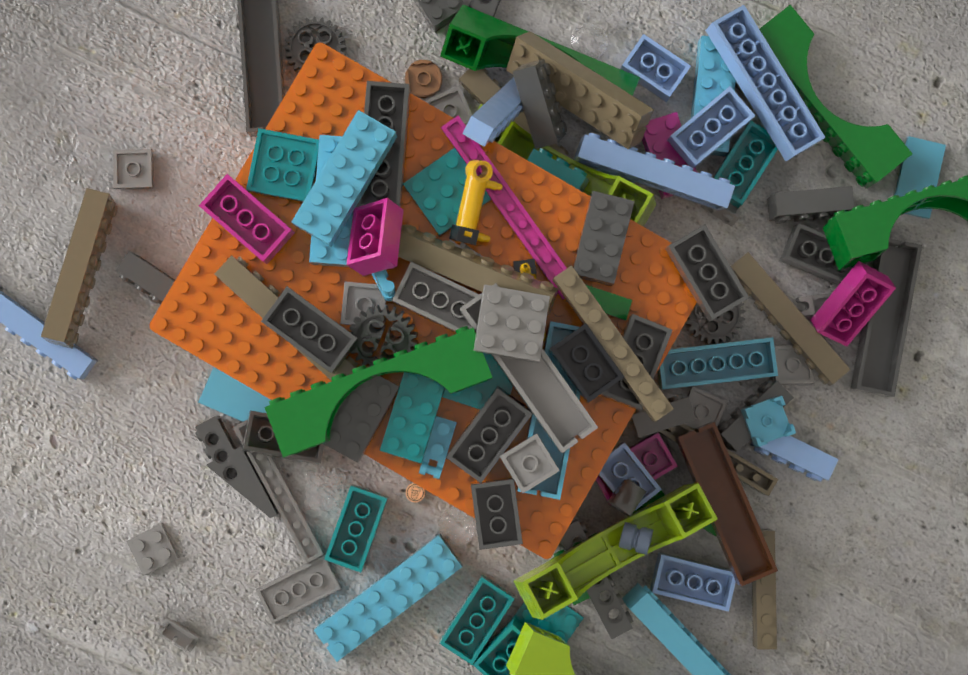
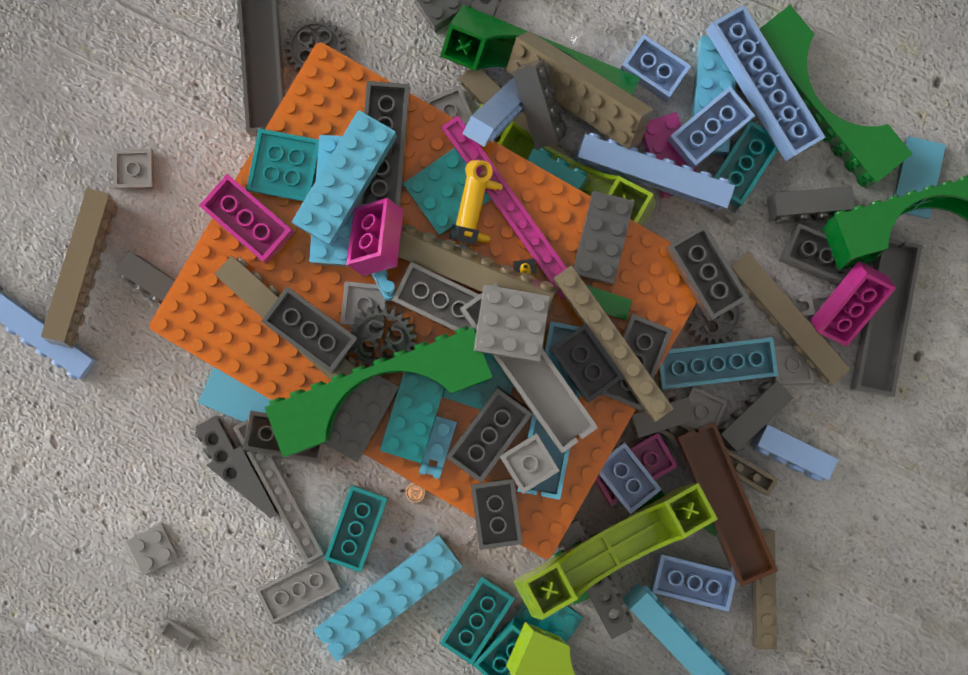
medium nougat tile [405,60,443,98] -> none
dark grey piece [607,479,646,516] -> none
sand blue wheel [619,522,653,555] -> none
medium azure panel [740,396,796,447] -> none

